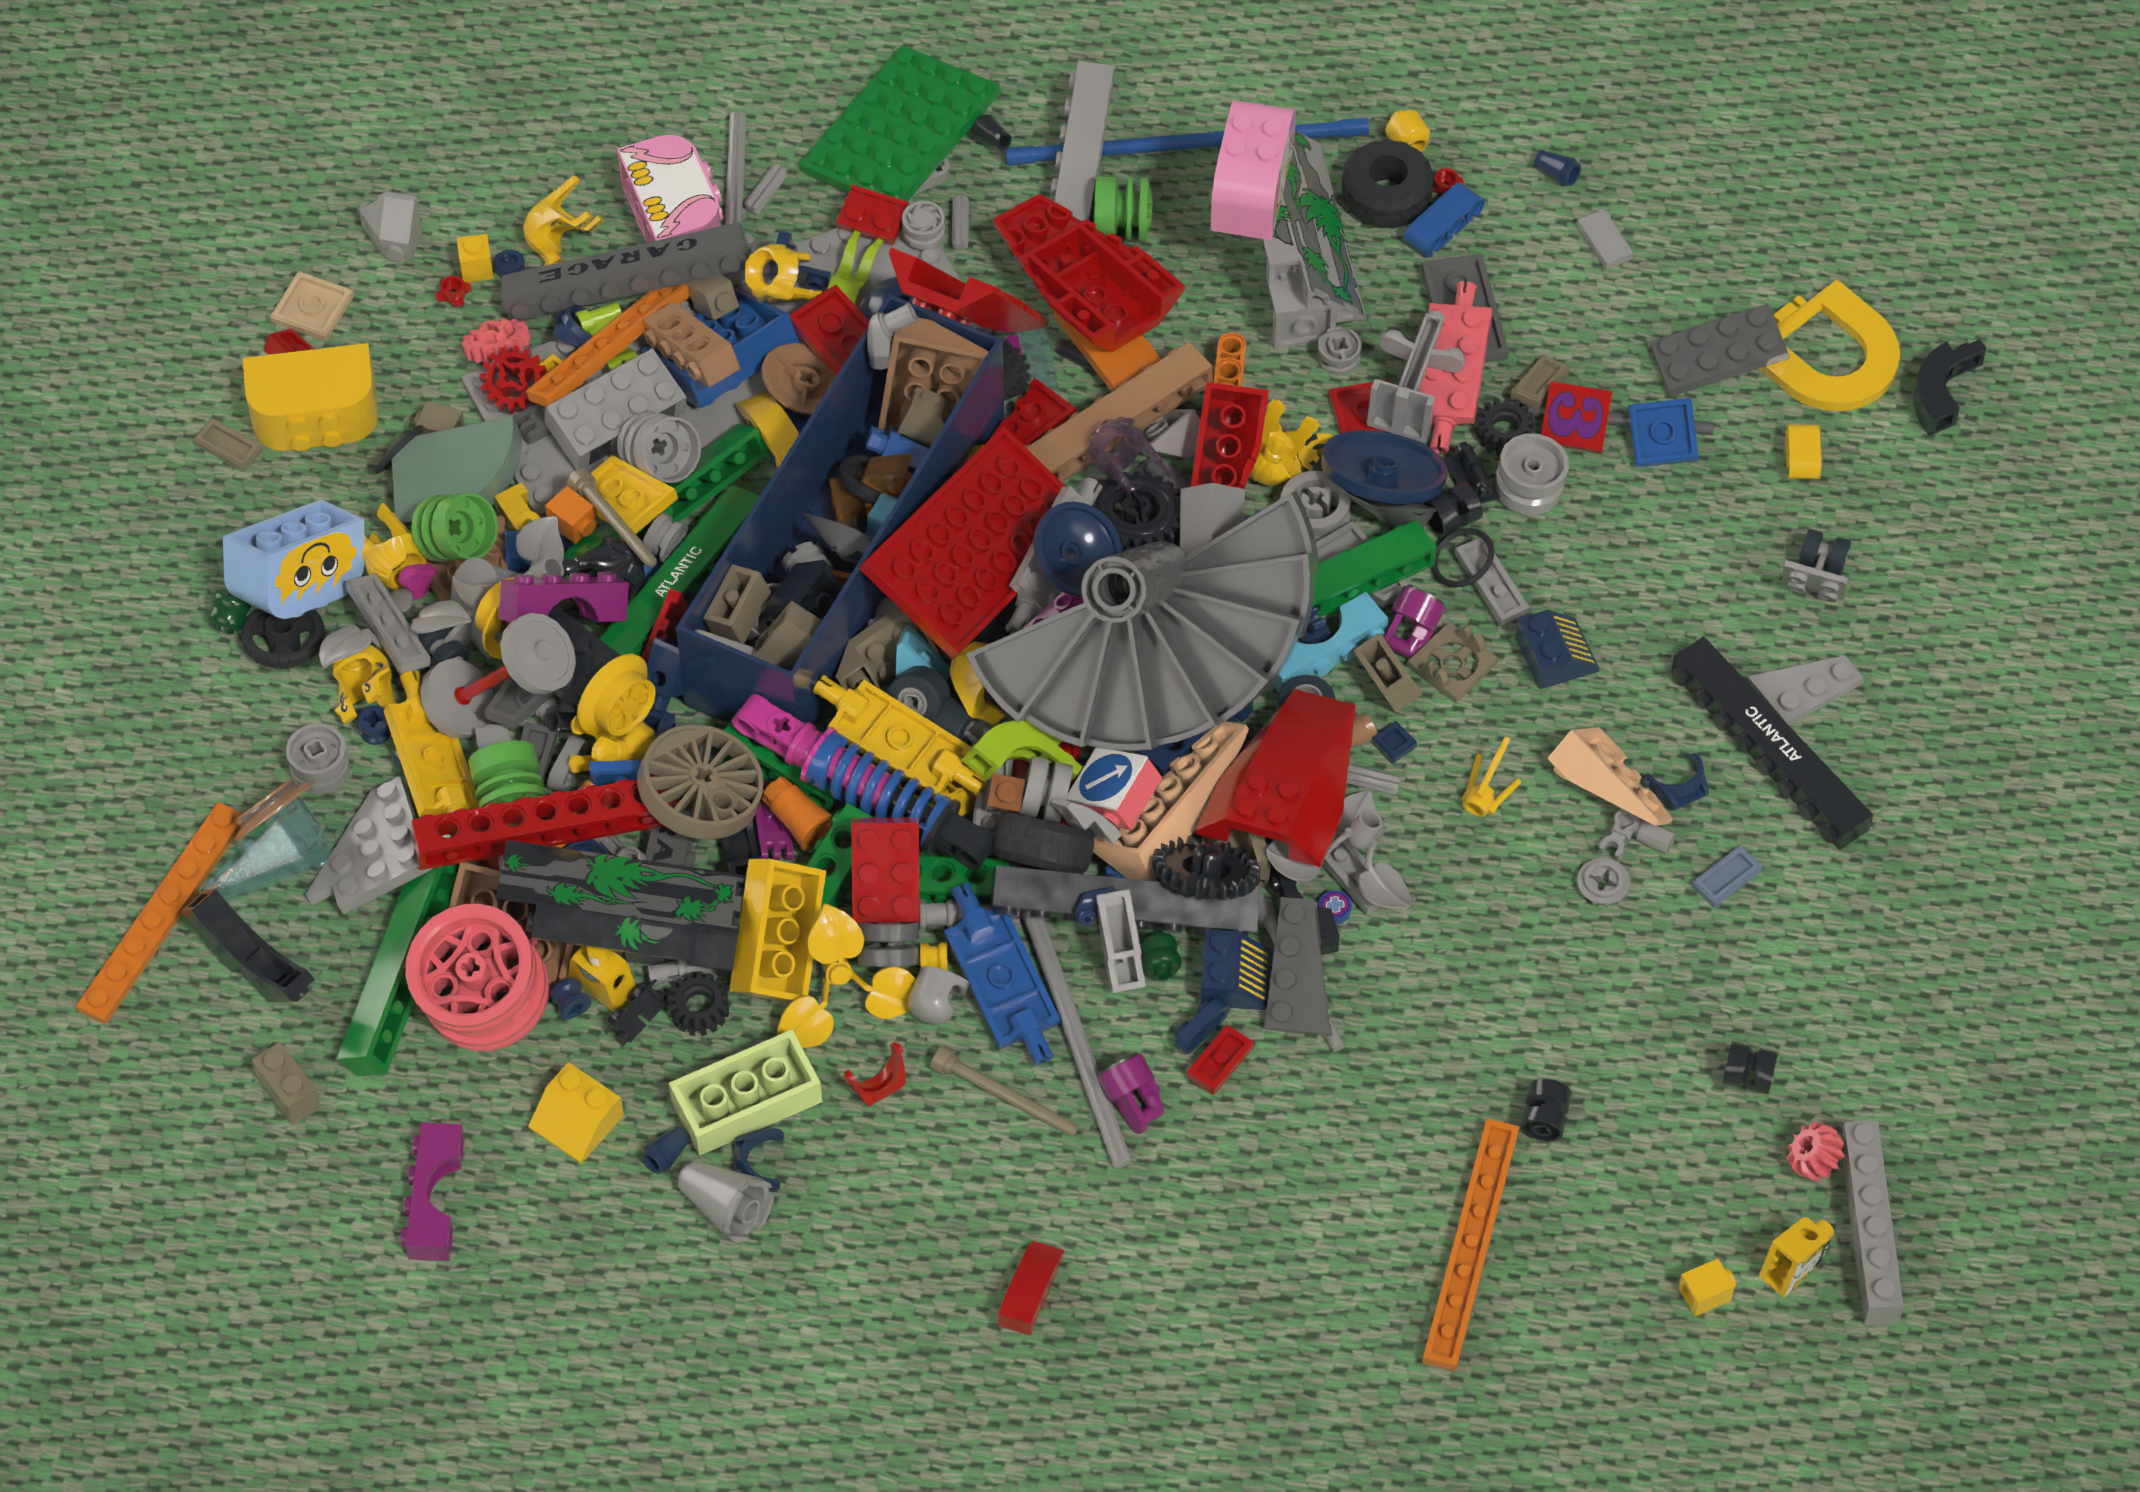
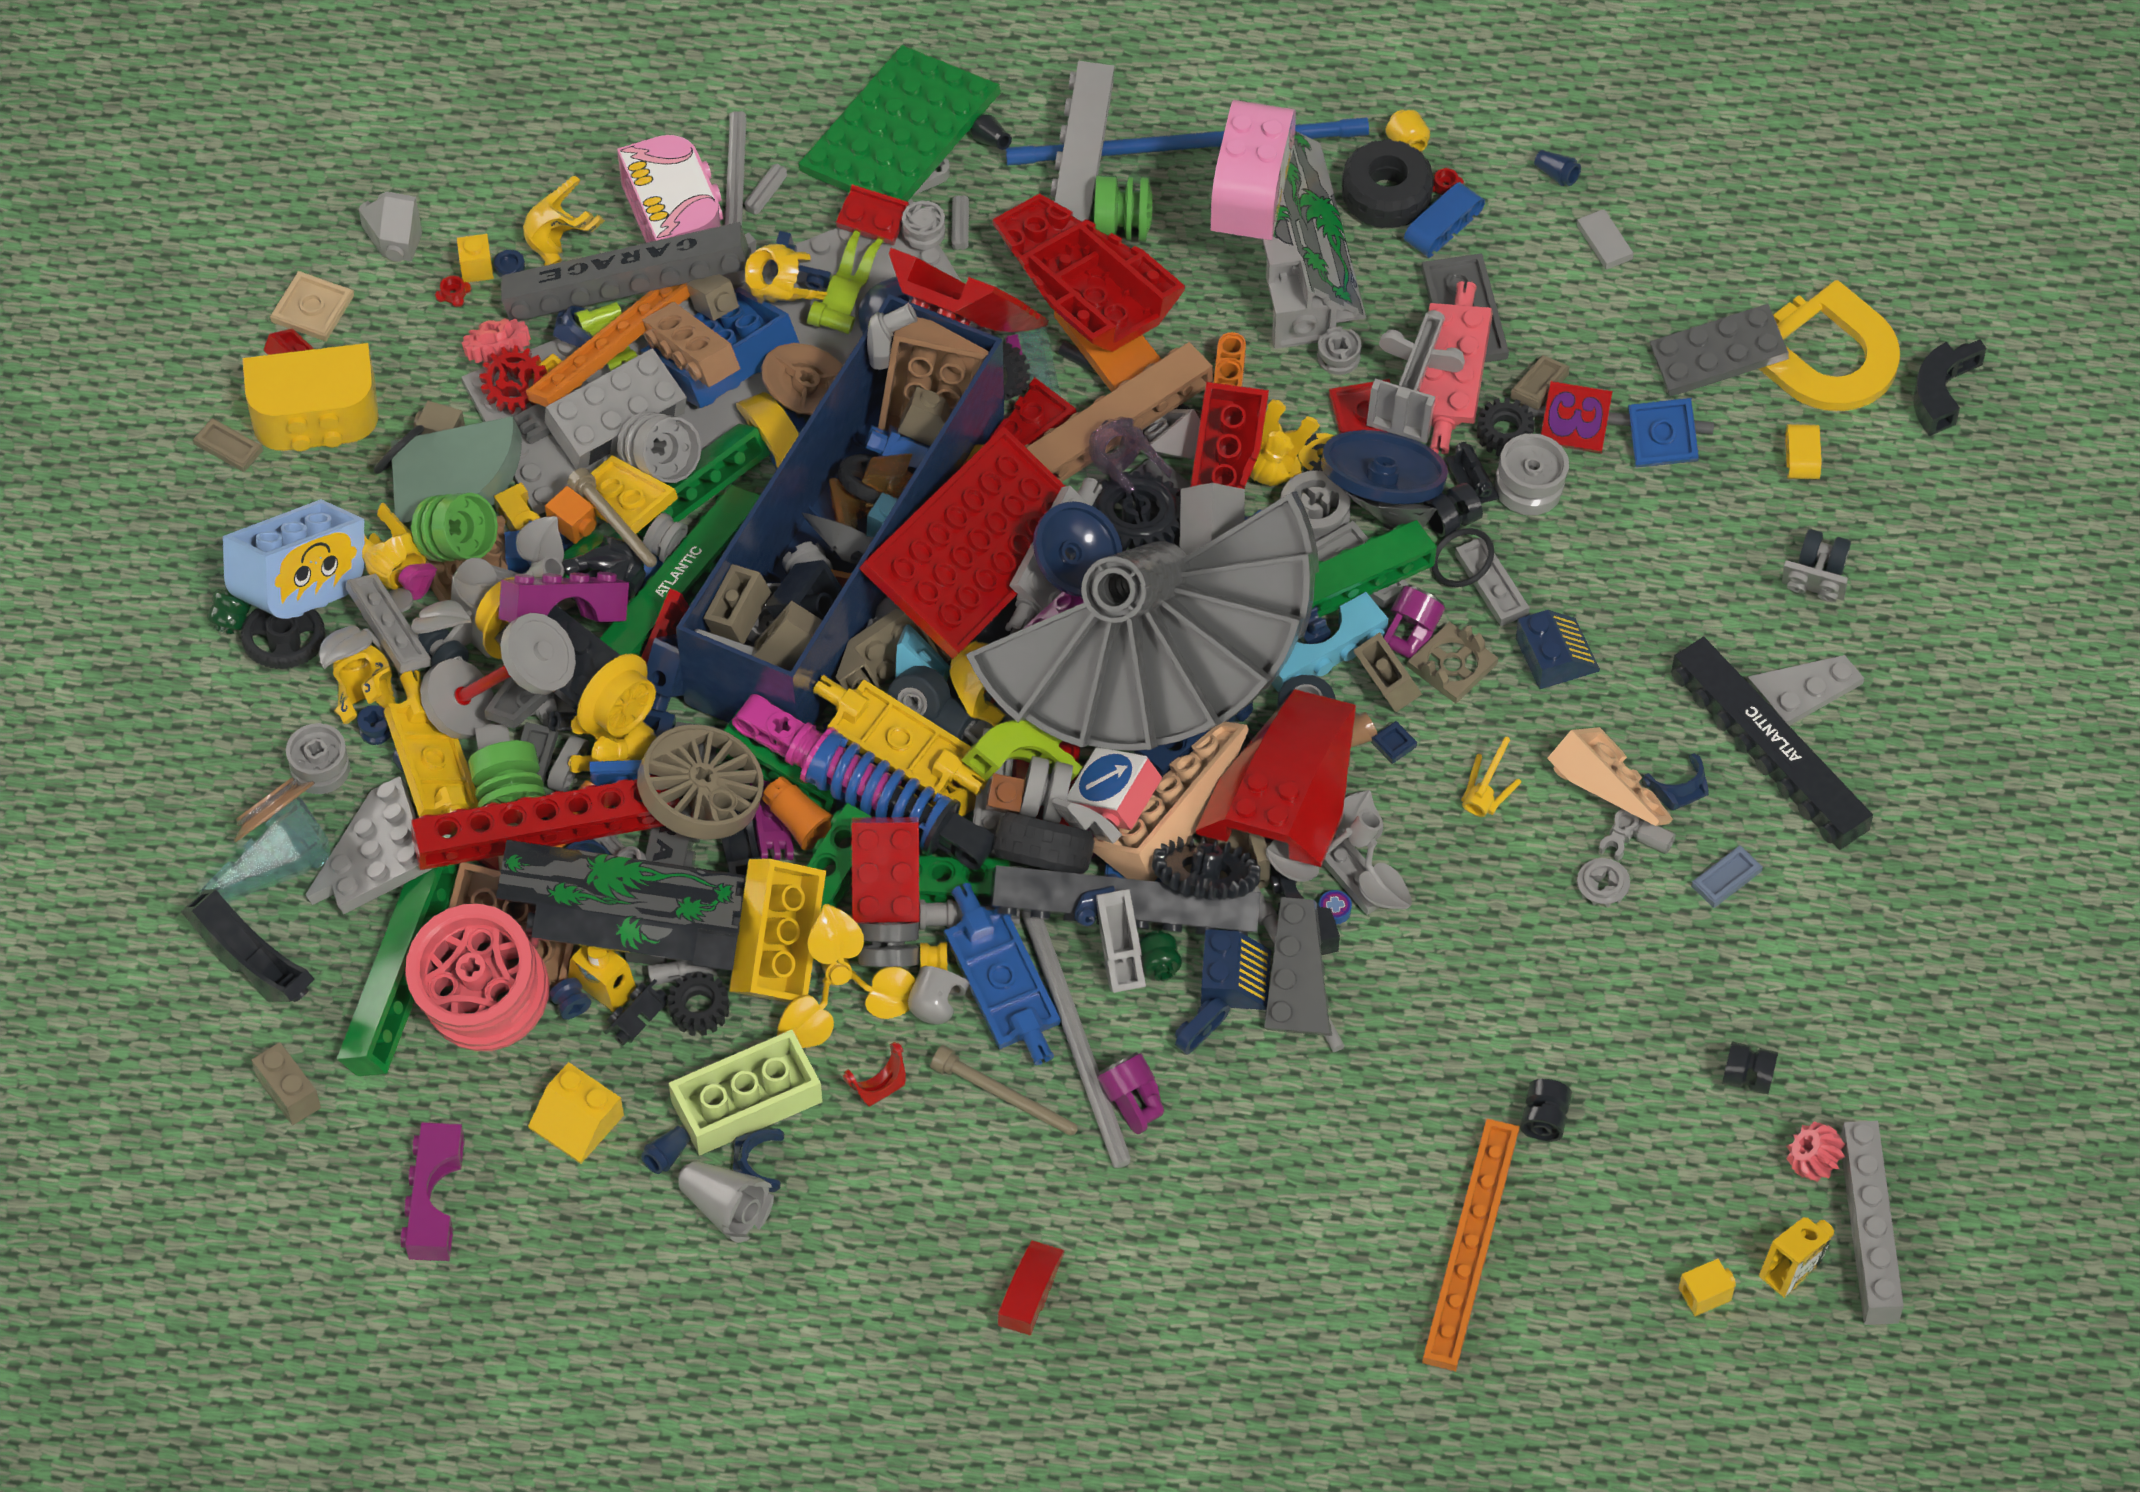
orange plate [76,802,247,1025] -> none
red plate [789,284,869,376] -> none
red plate [1187,1024,1254,1095] -> none
light grey axle [1347,764,1400,794] -> none

